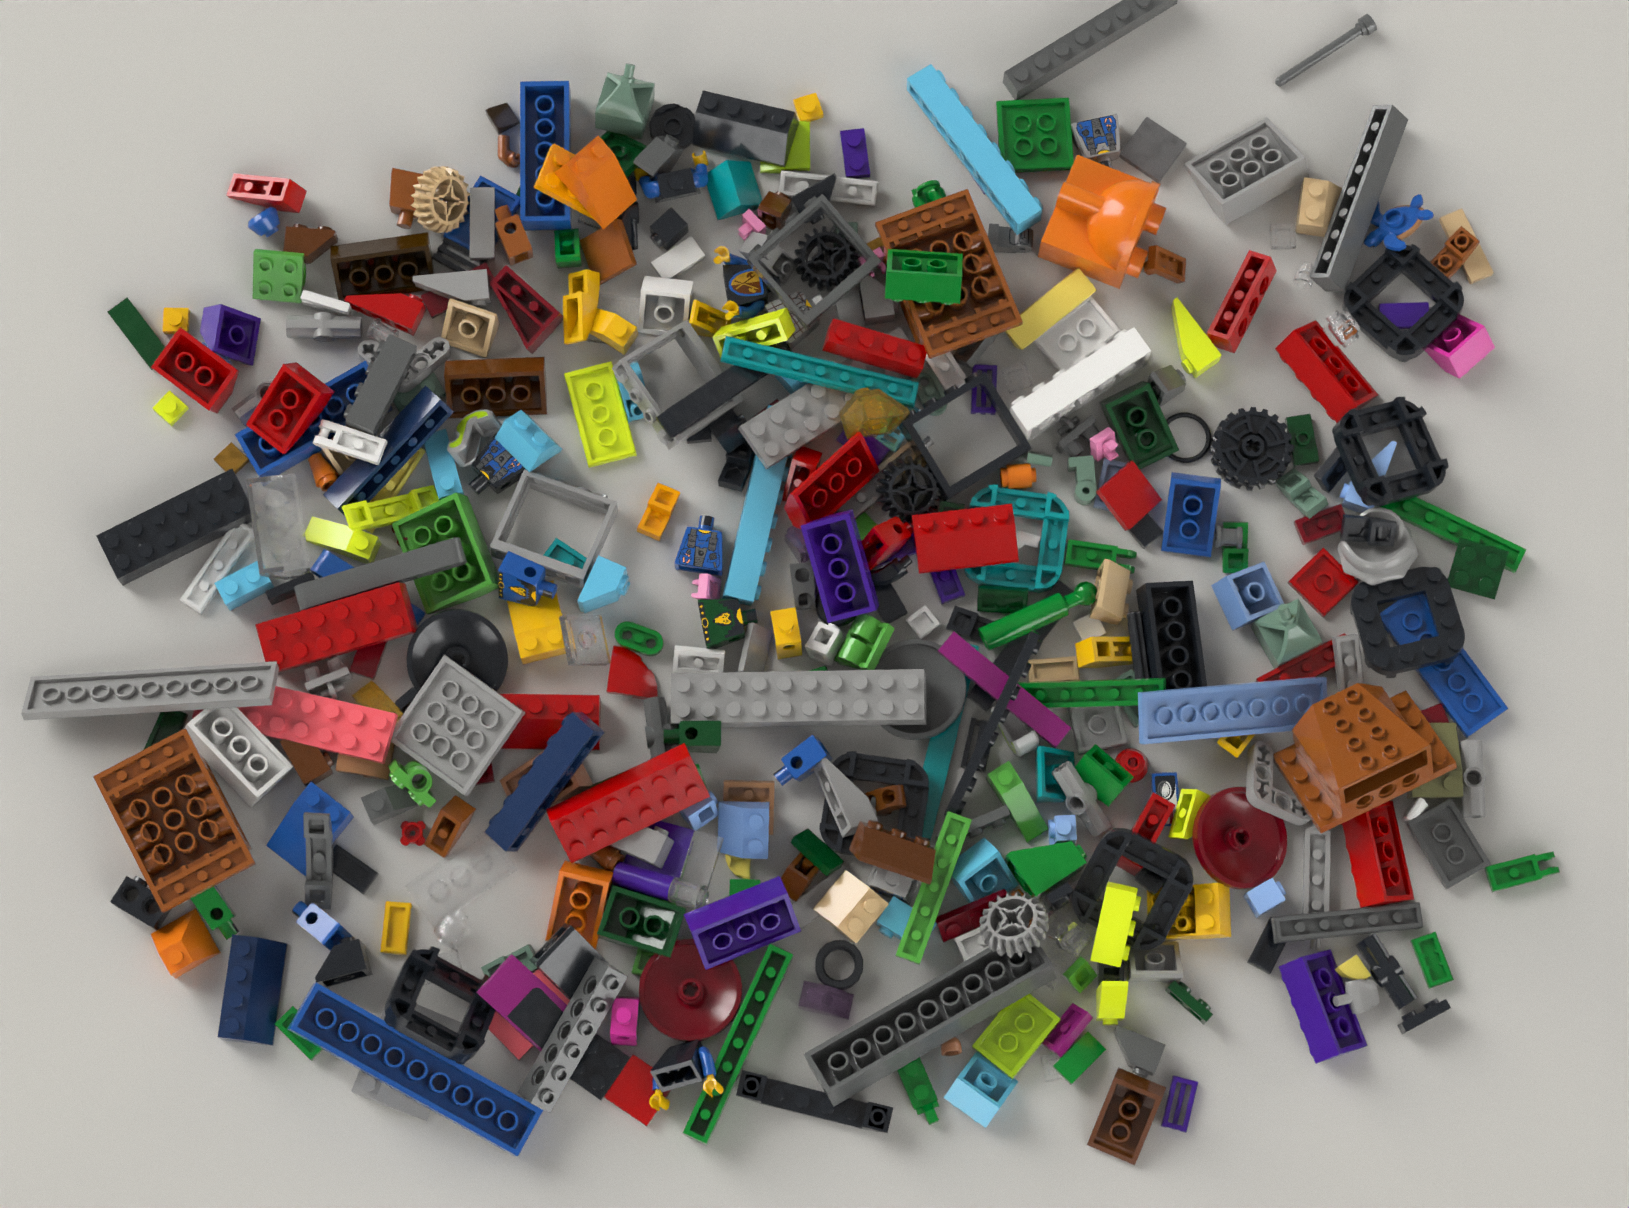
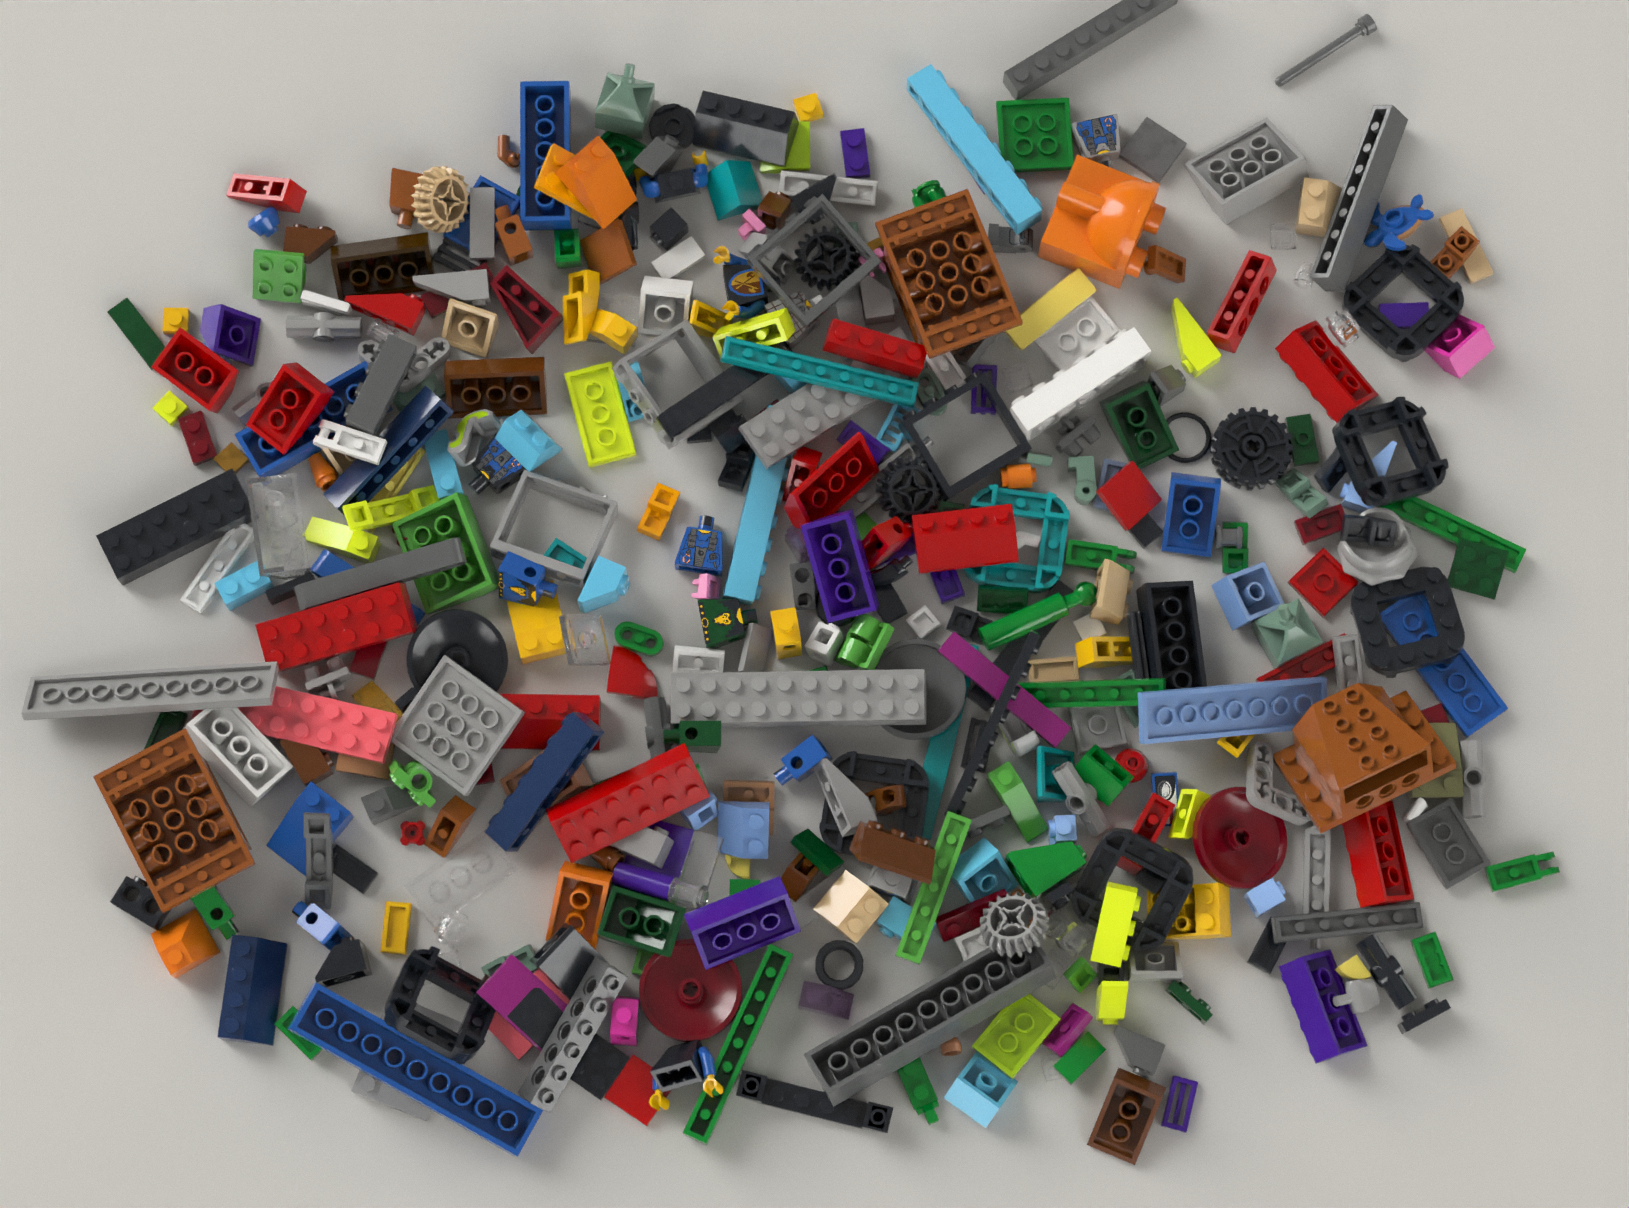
dark brown slope [485,103,519,135] -> none
clear yellow slope [839,388,910,439] -> none
green slope [885,249,963,305] -> none
bright pink tile [1089,427,1119,462] -> none
none -> dark red plate [178,411,217,466]

